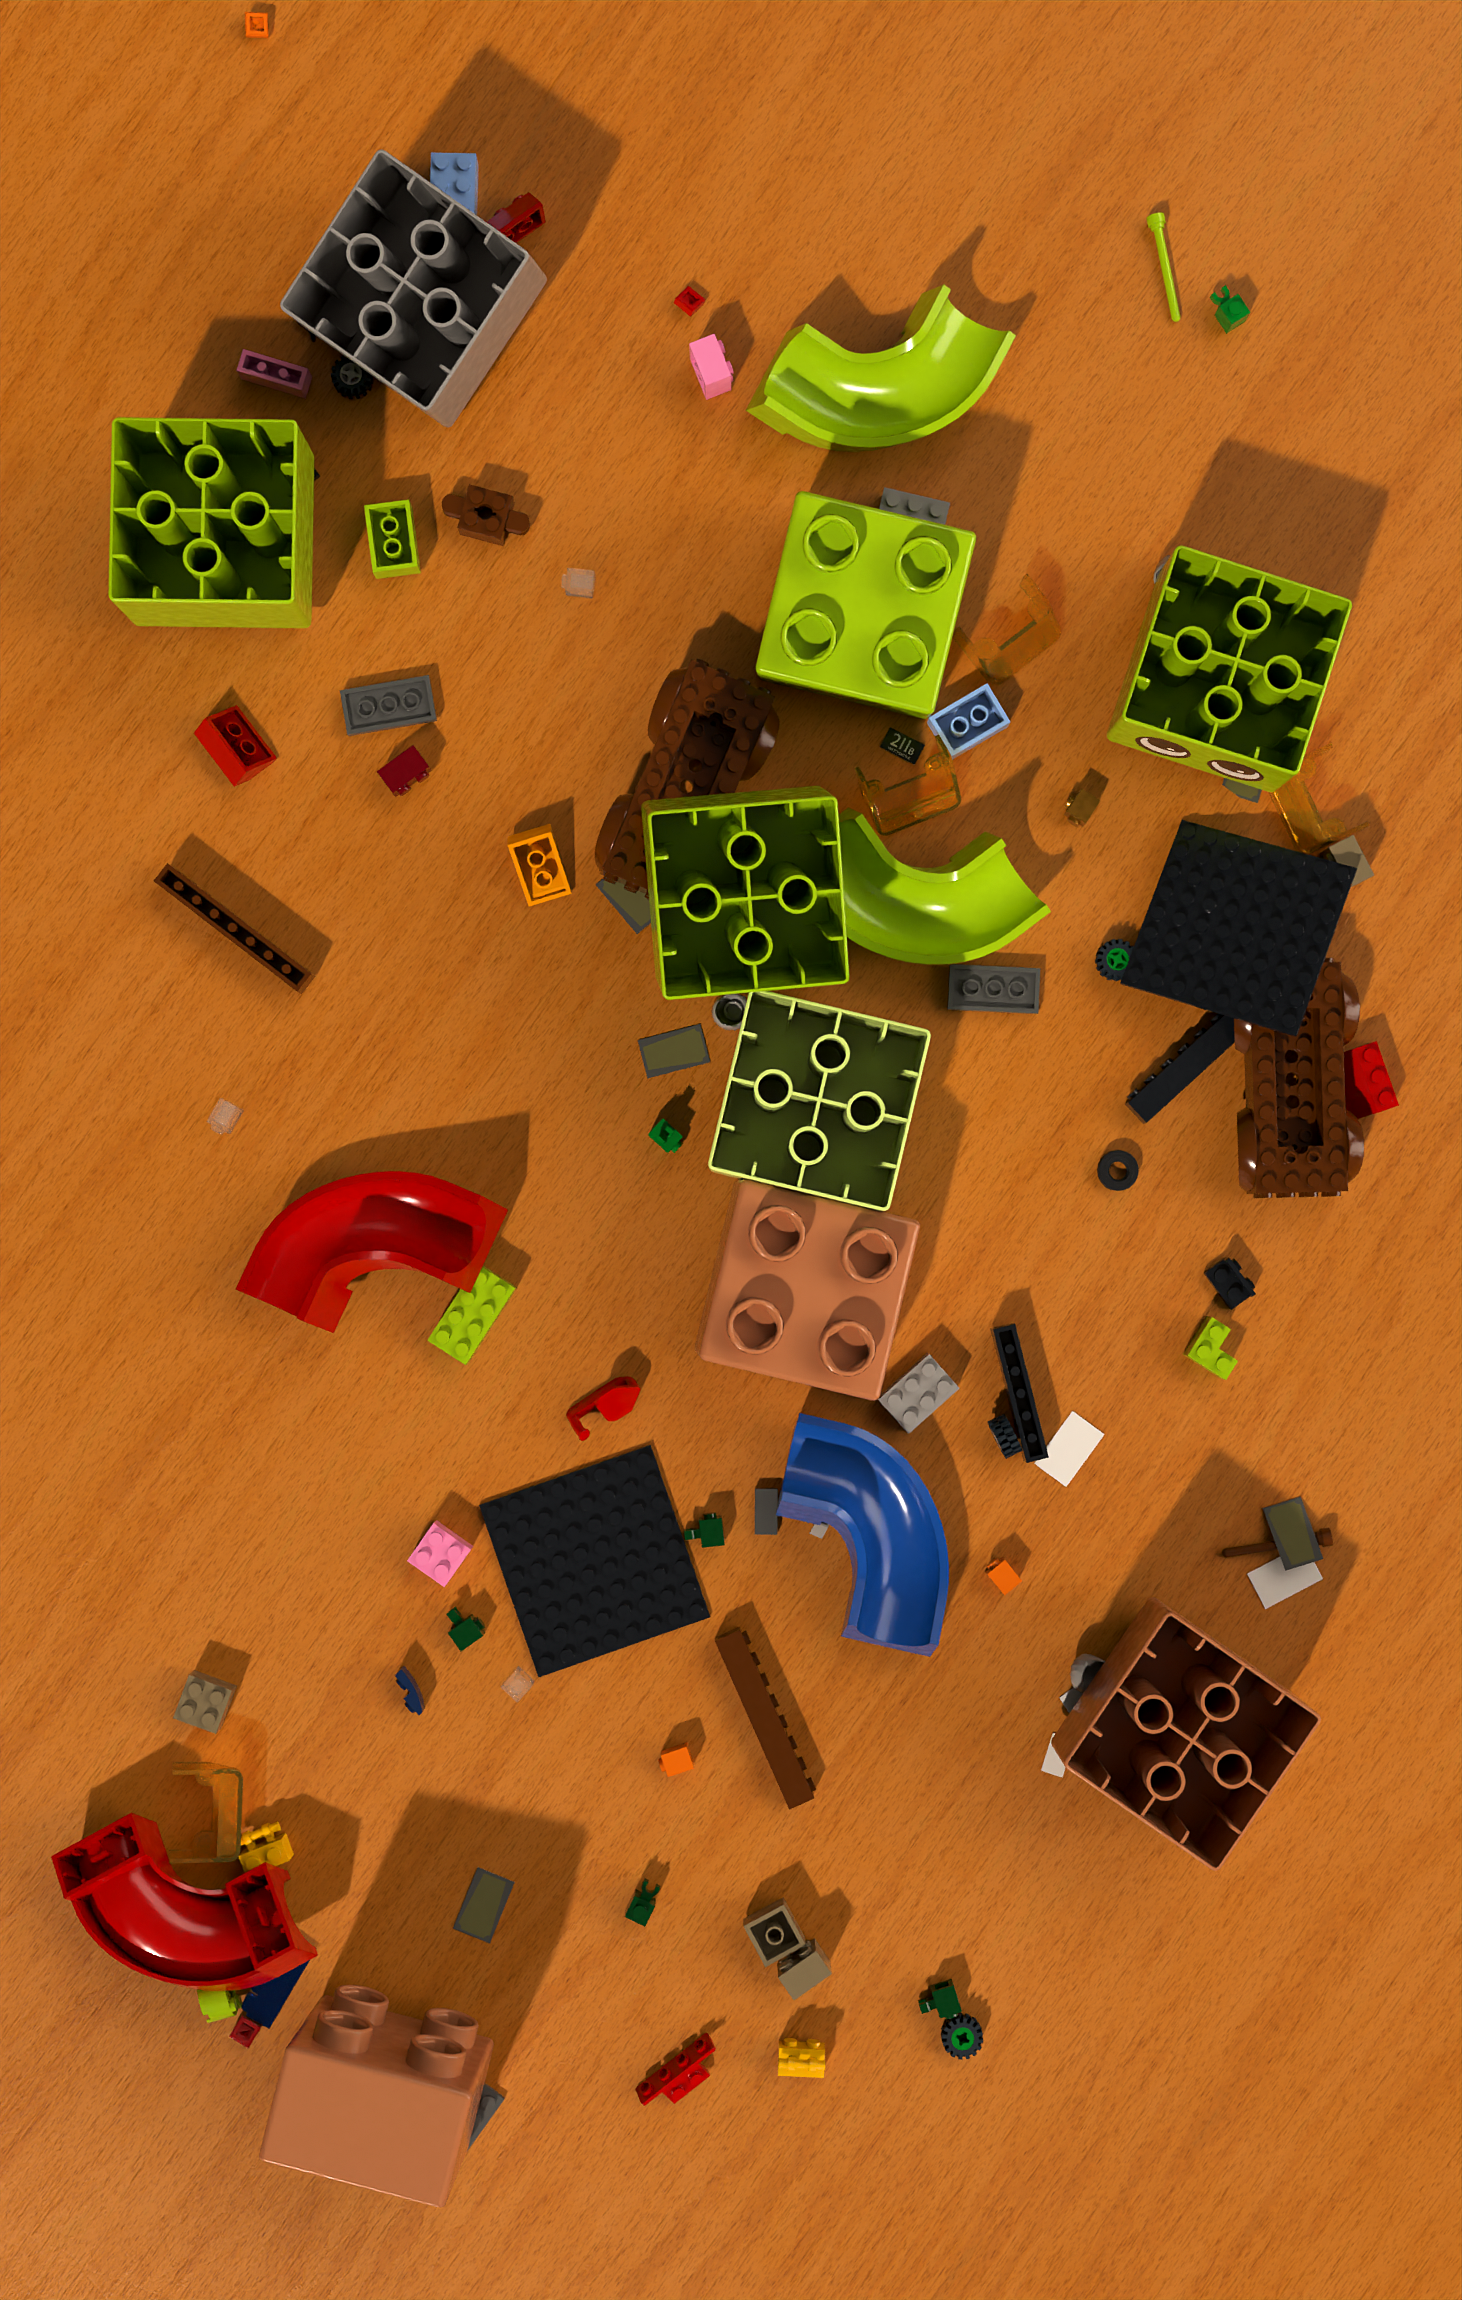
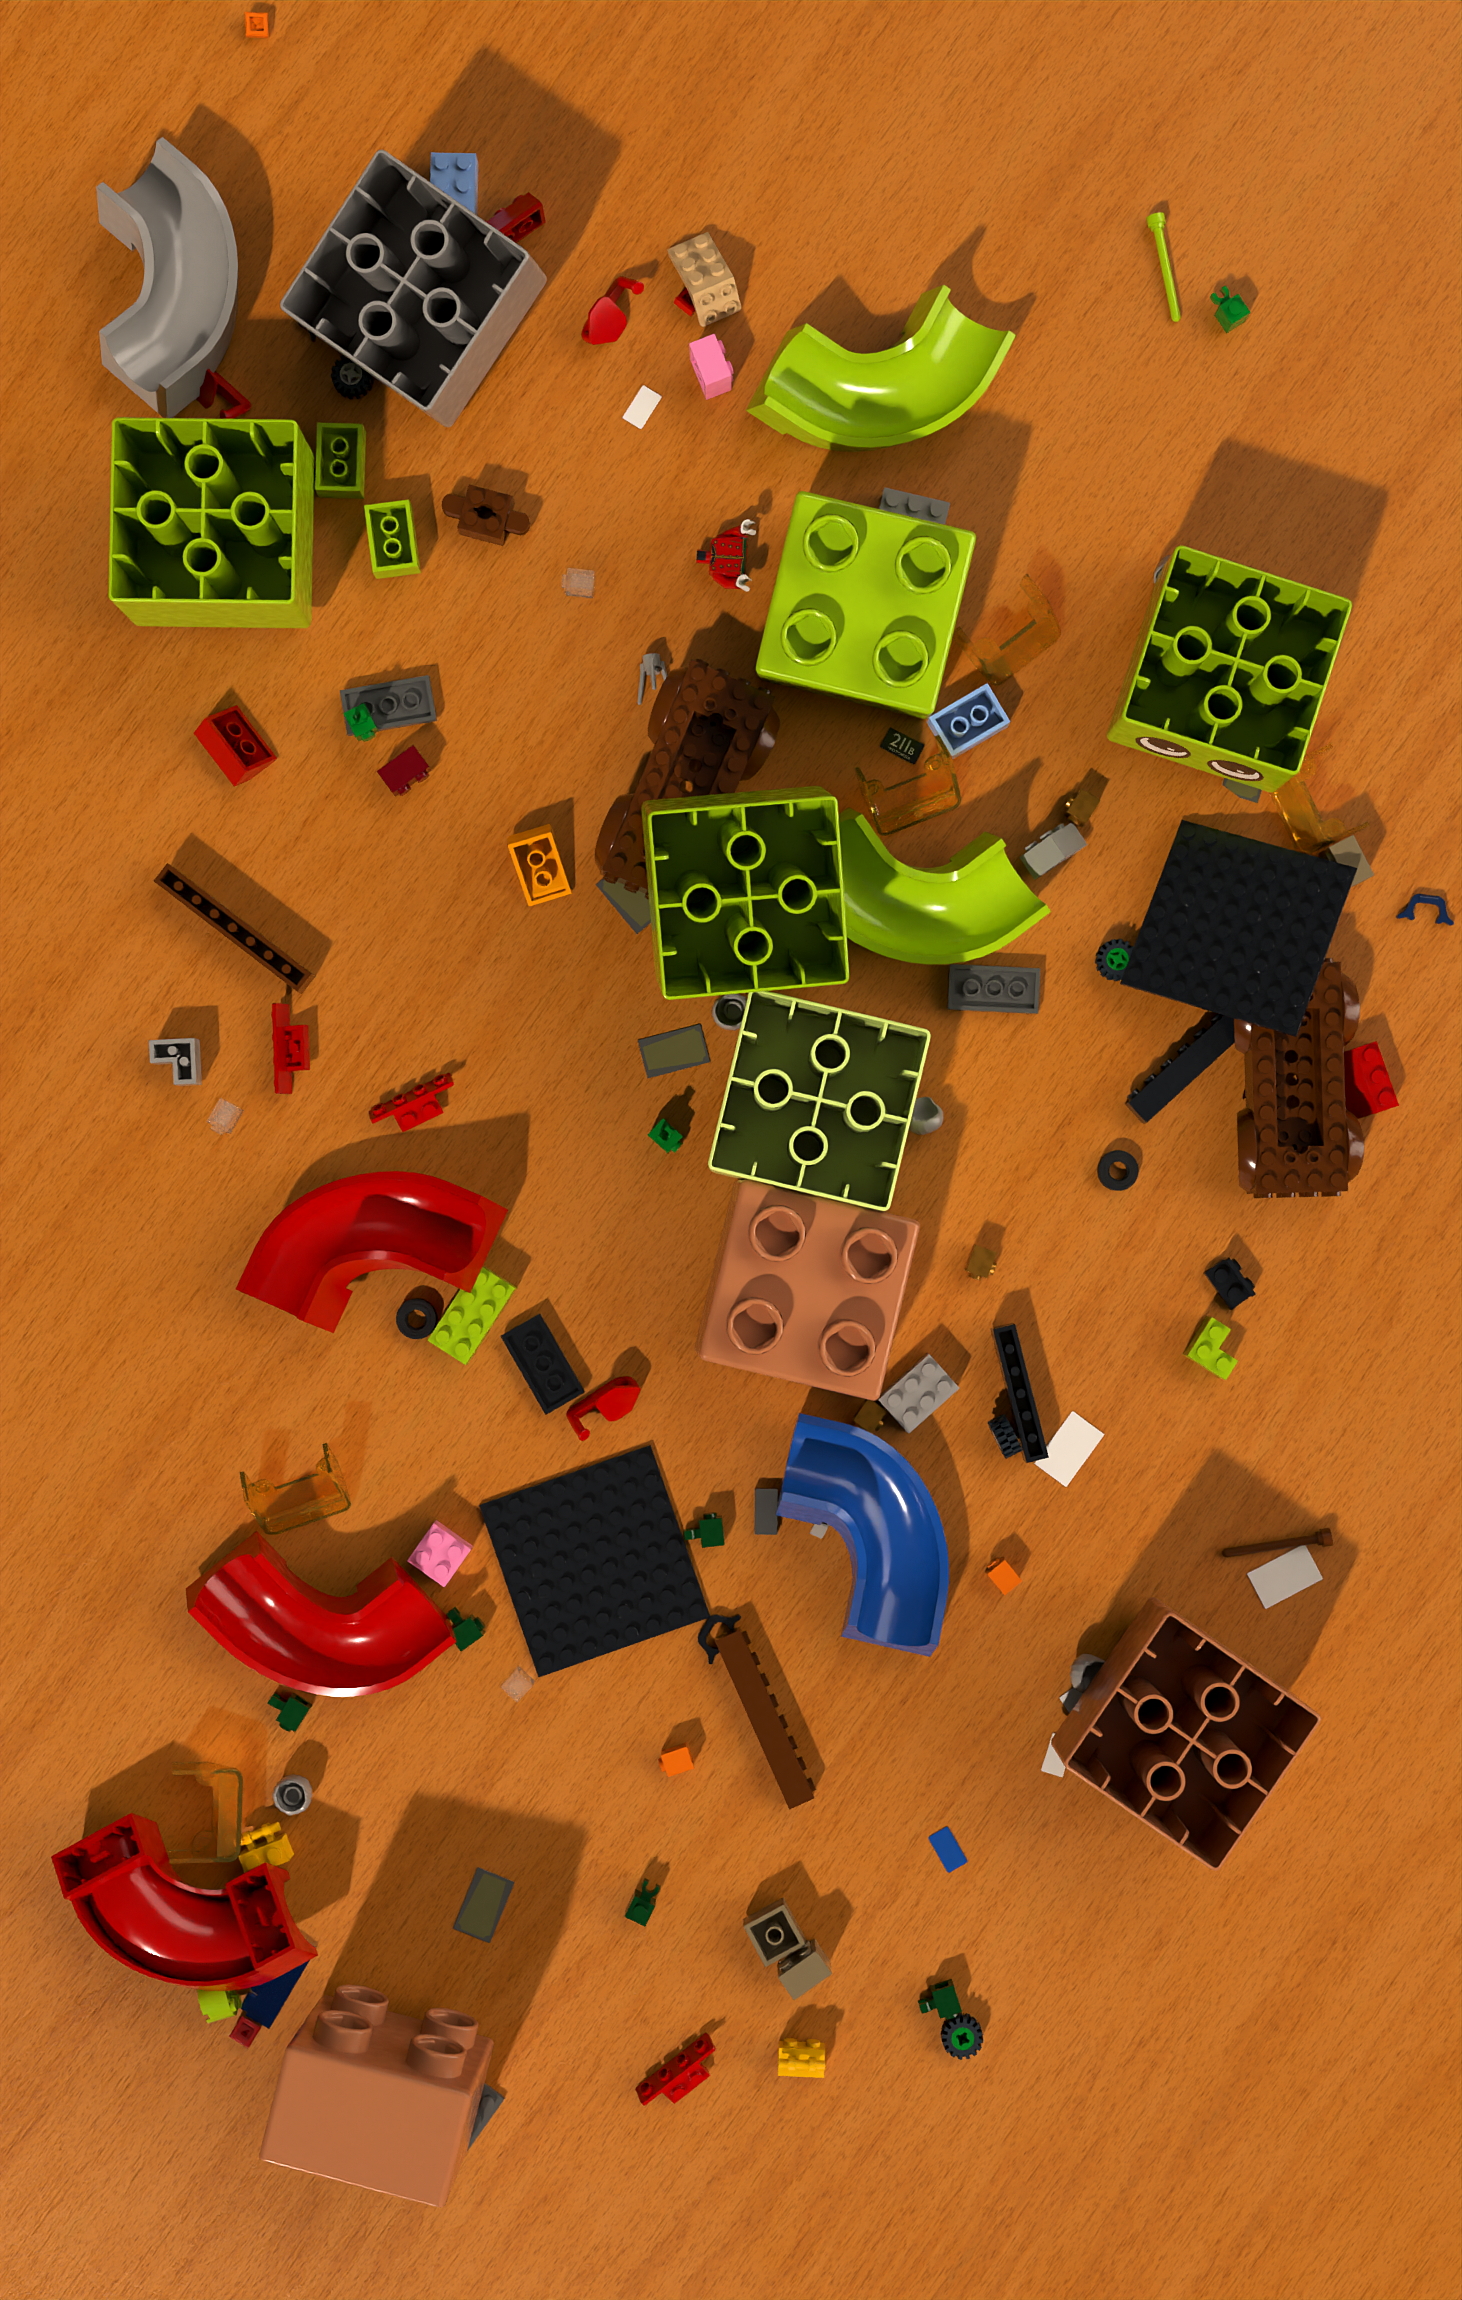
dark tan brick [173,1670,237,1734] -> none
bright pink brick [237,349,312,399] -> none
dark blue slope [395,1666,425,1715] -> none
olive sticker [1263,1497,1323,1571] -> none
none -> light grey piece [96,137,238,418]
none -> light grey brick [149,1038,202,1086]
none -> red piece [186,1531,456,1697]
none -> red piece [196,369,251,419]
none -> clear yellow windscreen [240,1443,351,1535]
none -> dark green brick [267,1693,313,1732]
none -> red bracket [271,1003,310,1094]
none -> light grey hair [272,1774,313,1816]
none -> lime brick [315,423,366,499]
none -> green brick [344,703,379,742]
none -> red bracket [368,1073,454,1132]
none -> black tyre [396,1298,437,1339]
none -> black plate [501,1313,585,1415]
none -> red piece [581,276,644,345]
none -> white sticker [623,385,662,429]
none -> light grey plant [637,653,667,705]
none -> tan bracket [667,232,741,327]
none -> red torso [696,519,756,592]
none -> black helmet [698,1614,741,1664]
none -> pearl gold brick [852,1399,887,1433]
none -> light grey hair [909,1097,944,1135]
none -> blue sticker [929,1827,967,1873]
none -> pearl gold brick [964,1245,997,1281]
none -> light grey brick [1019,822,1088,880]
none -> dark blue helmet [1396,894,1454,926]

